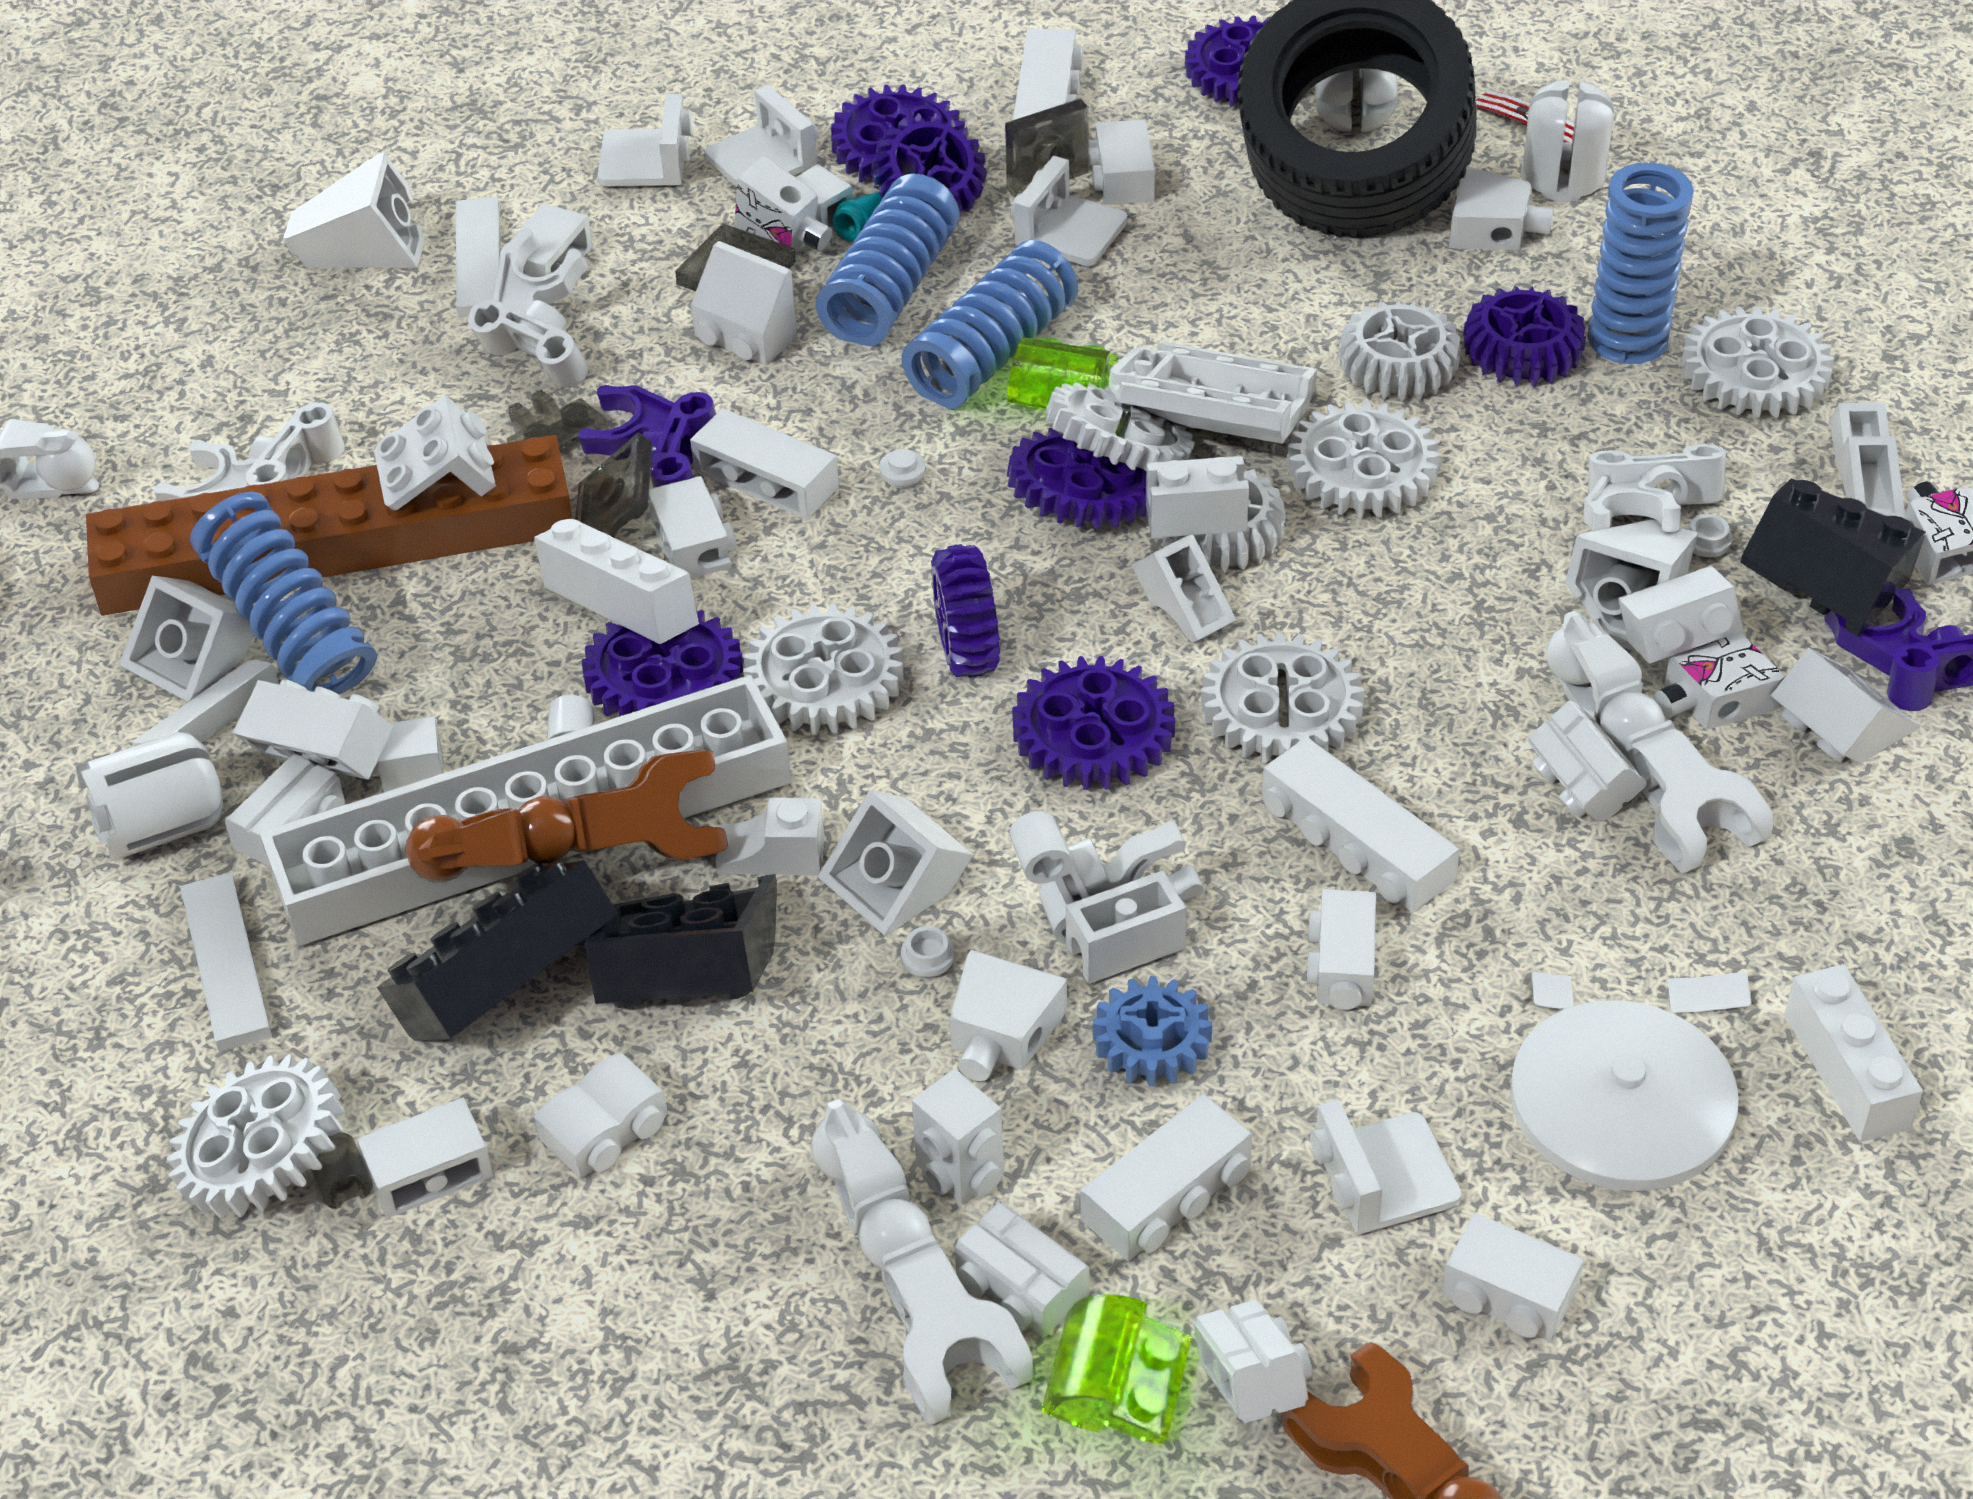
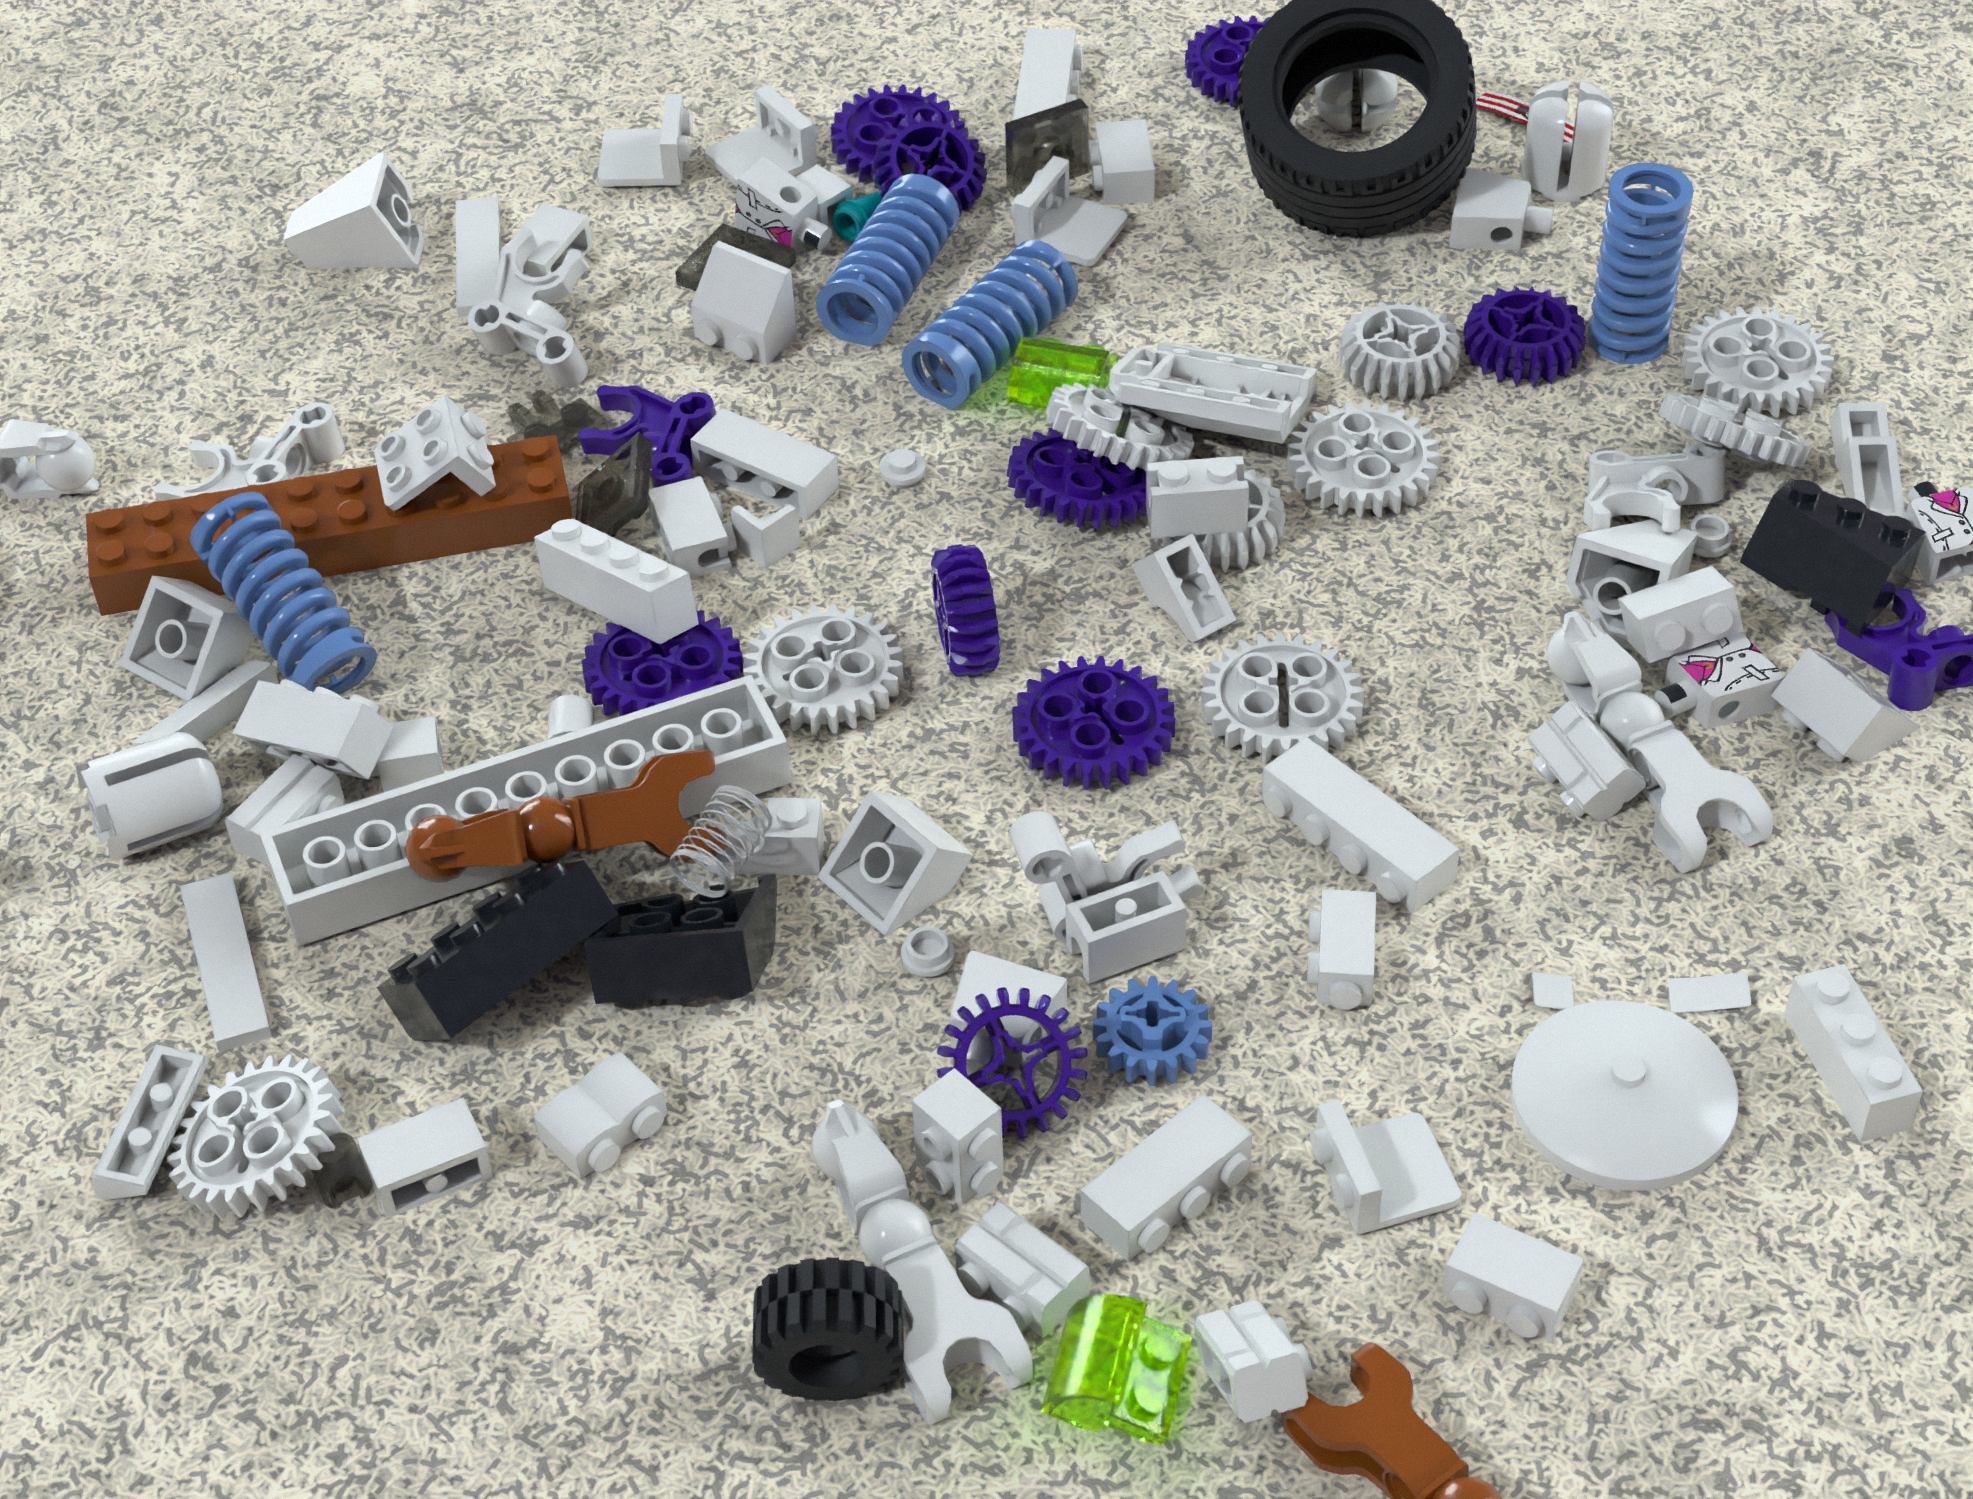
none -> white slope [91,1045,209,1200]
none -> white piece [670,785,772,898]
none -> white panel [730,504,801,569]
none -> black tyre [752,1257,904,1401]
none -> dark purple gear [937,987,1088,1139]
none -> white gear [1658,391,1812,467]

